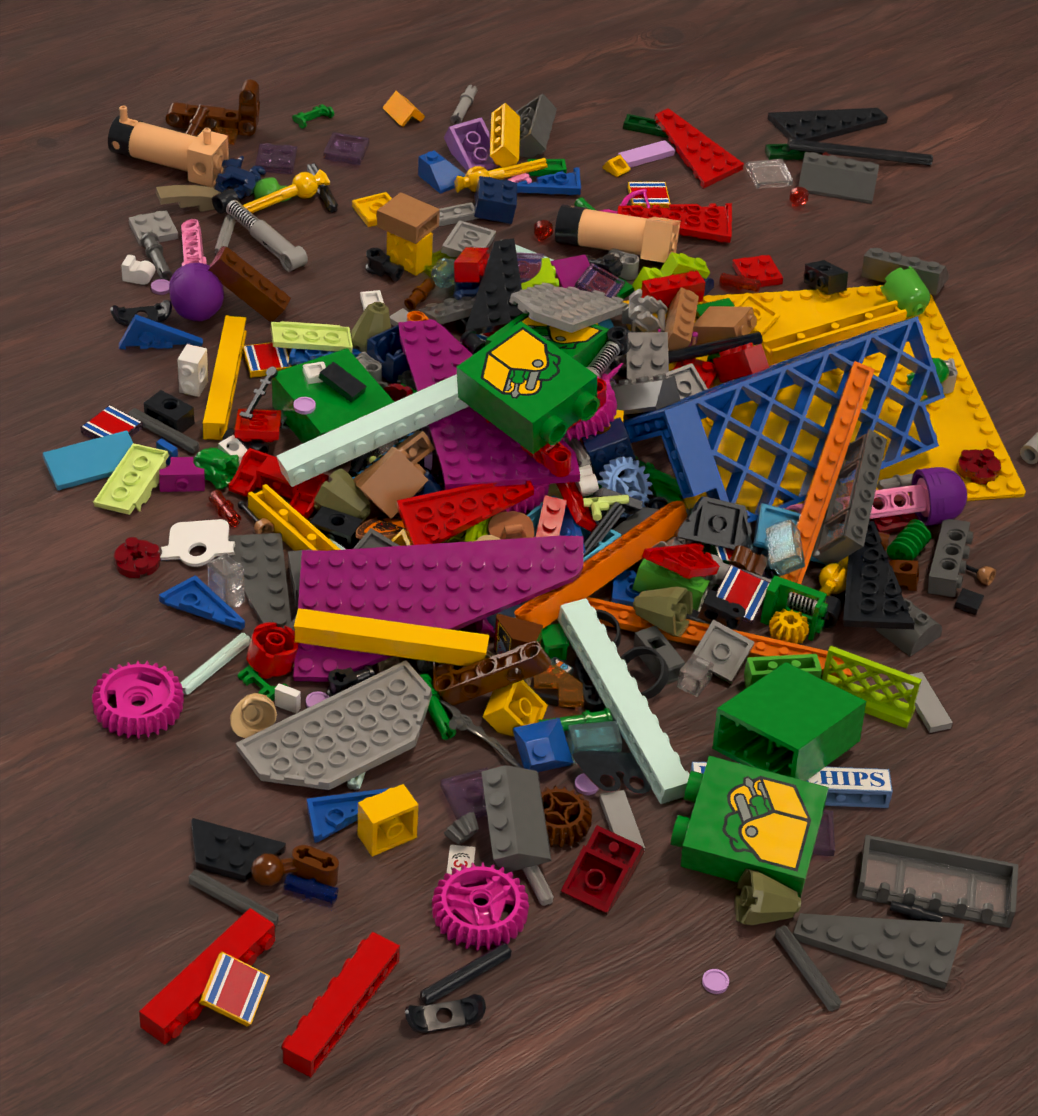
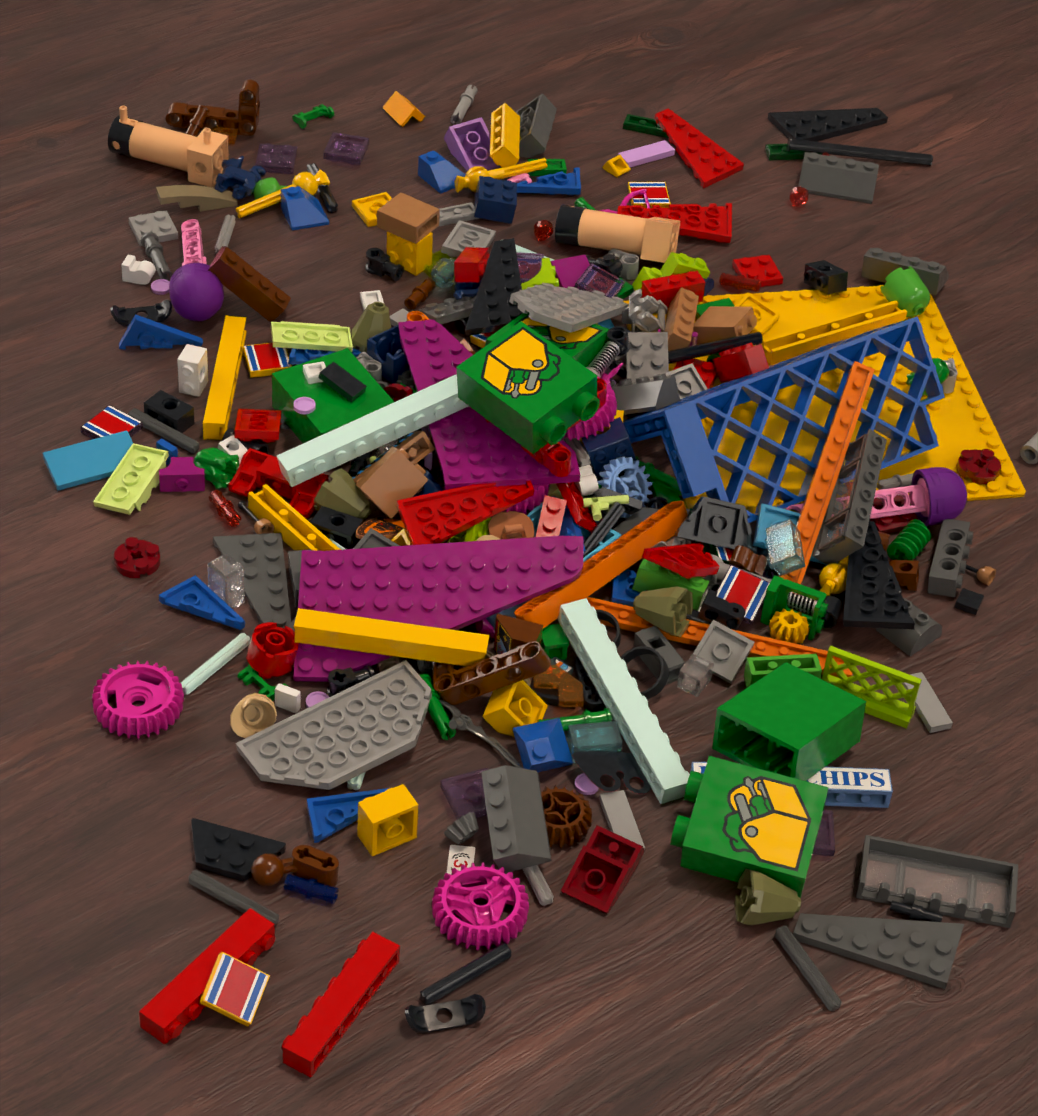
white piece [160,519,235,567] -> none
piece [212,189,308,272] -> none
piece [239,367,278,420] -> none
black connector [460,329,486,355] -> none
lavender piece [702,969,729,994] -> none
clear tile [746,159,793,189] -> none
none -> blue slope [281,186,329,231]

